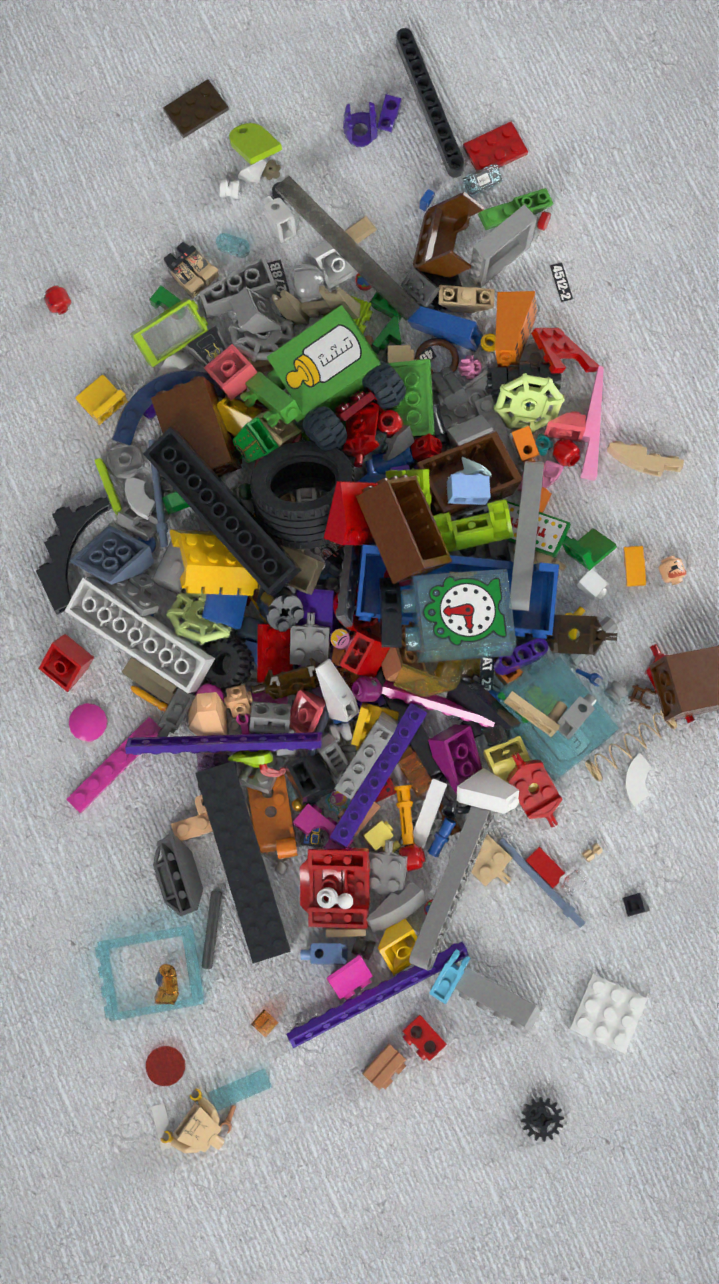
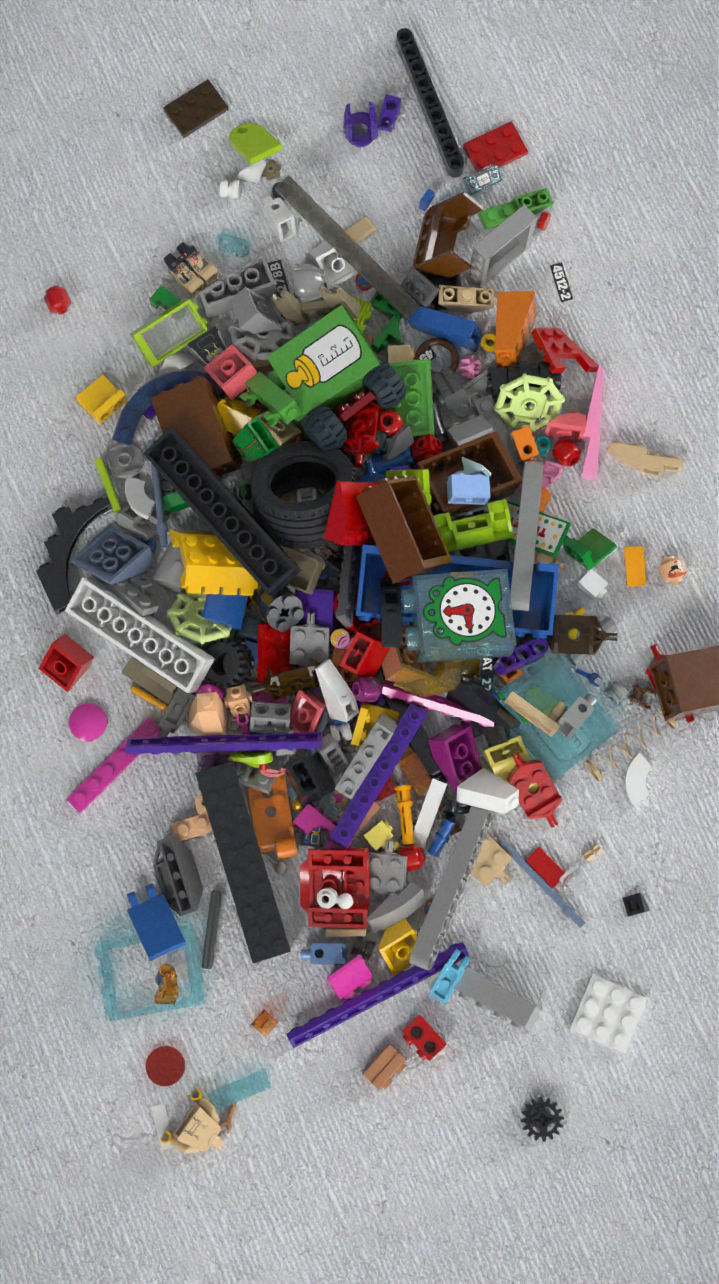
none -> blue tile [126,884,187,961]

